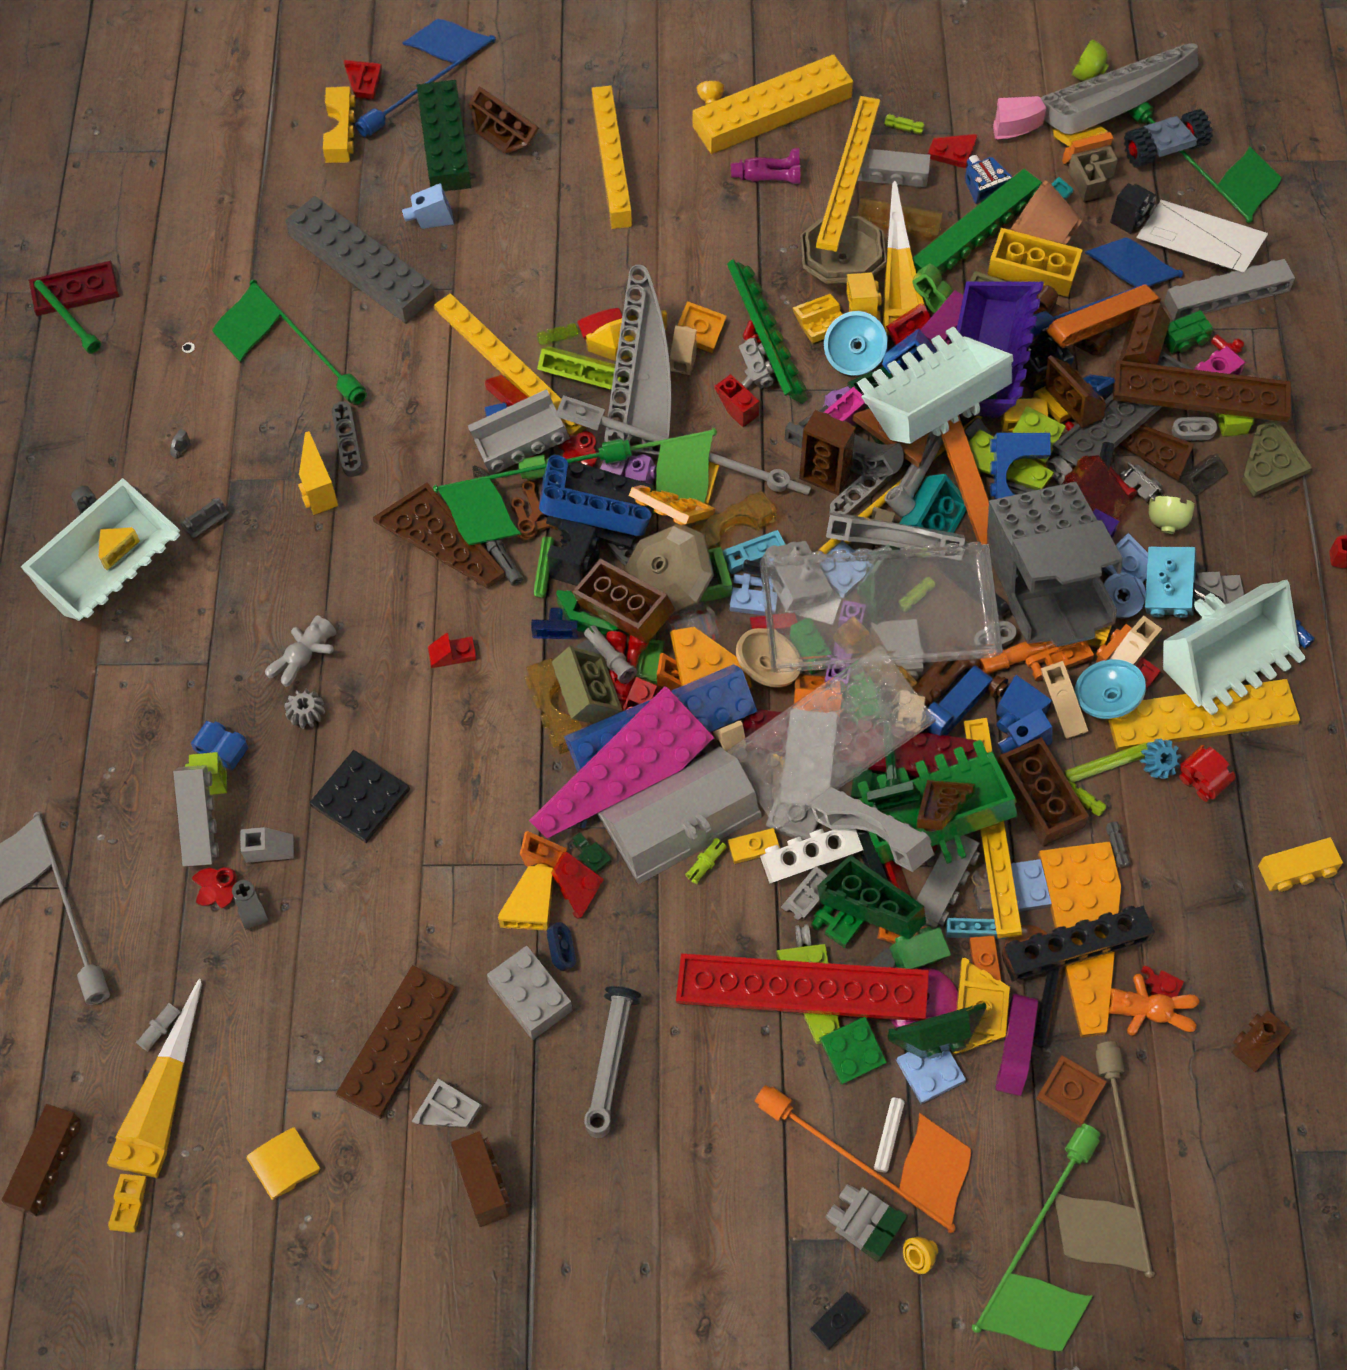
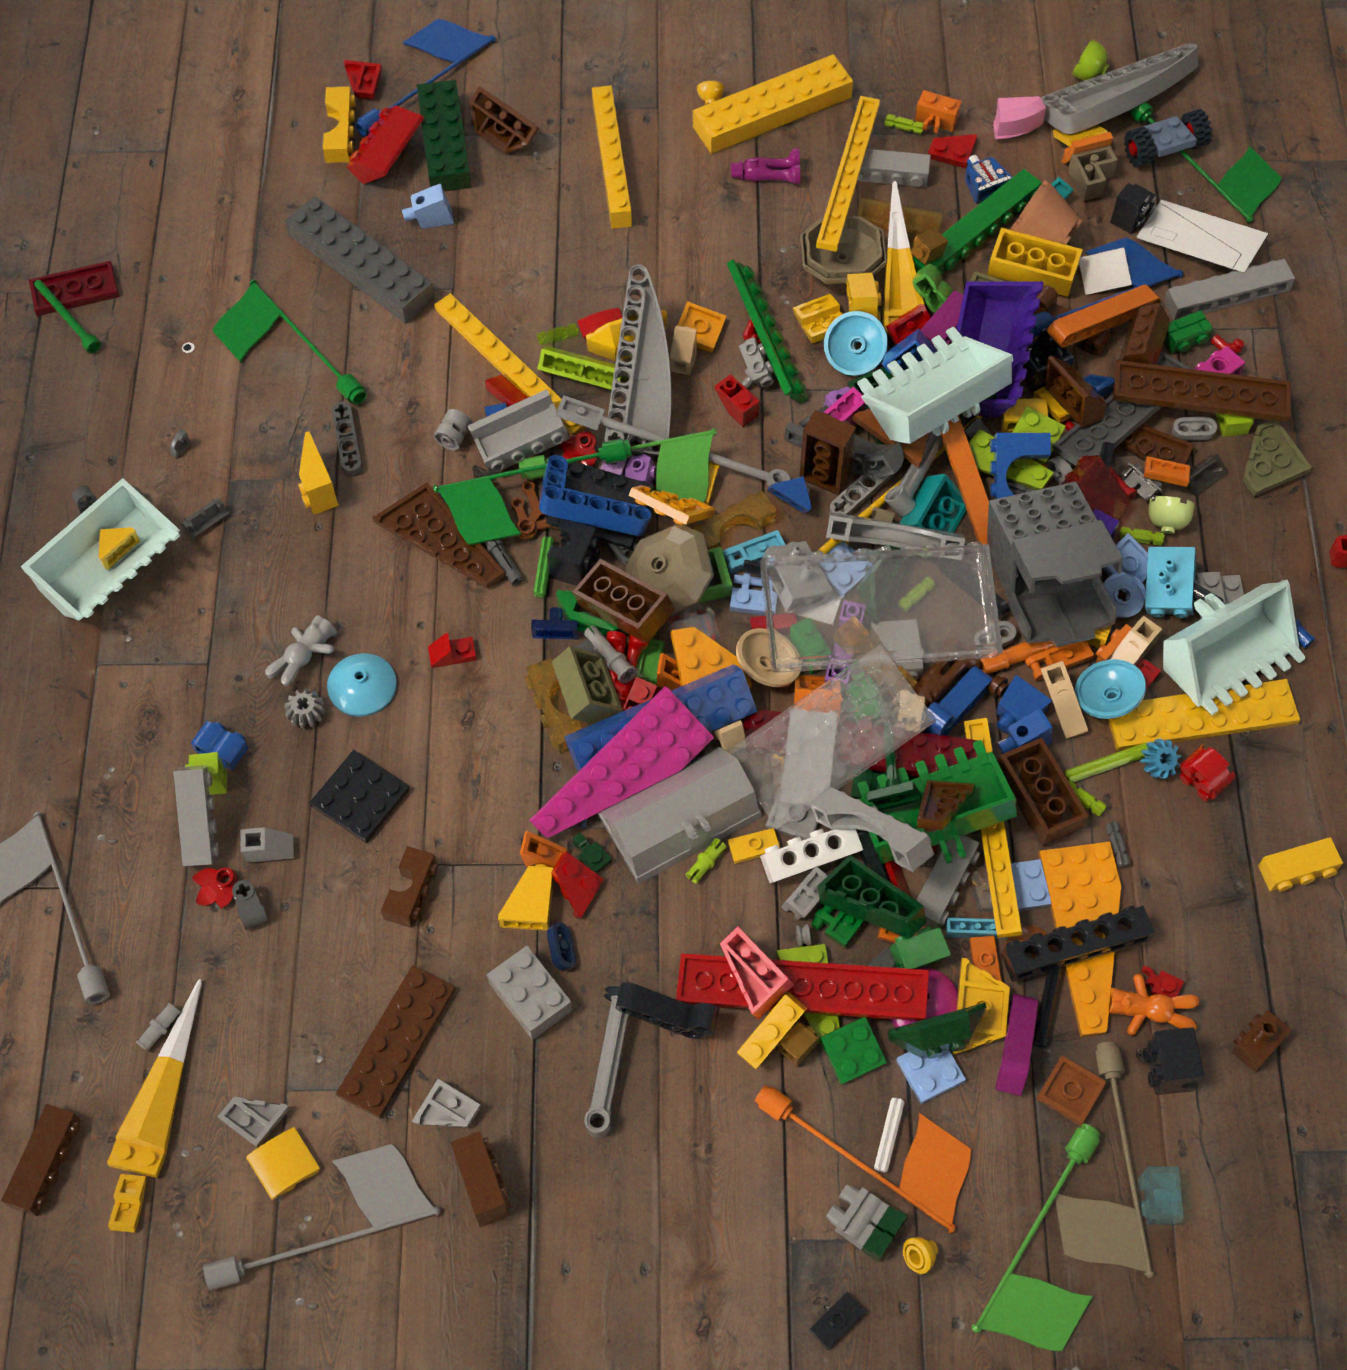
none -> light grey flag [203,1144,440,1291]
none -> light grey wing [218,1097,289,1148]
none -> medium azure dish [327,653,397,717]
none -> red slope [346,105,424,184]
none -> reddish brown arch [381,846,438,928]
none -> light grey wheel [433,409,472,451]
none -> black beam [615,982,719,1039]
none -> coral wedge [720,926,794,1020]
none -> yellow brick [737,992,807,1069]
none -> blue slope [767,477,812,514]
none -> pearl gold brick [778,1022,818,1067]
none -> pearl gold brick [911,228,948,265]
none -> orange brick [915,90,961,133]
none -> white sticker [1079,248,1132,295]
none -> lime axle [1119,527,1164,545]
none -> clear light blue brick [1139,1166,1184,1225]
none -> orange plate [1143,456,1190,487]
none -> black piece [1143,1027,1205,1095]

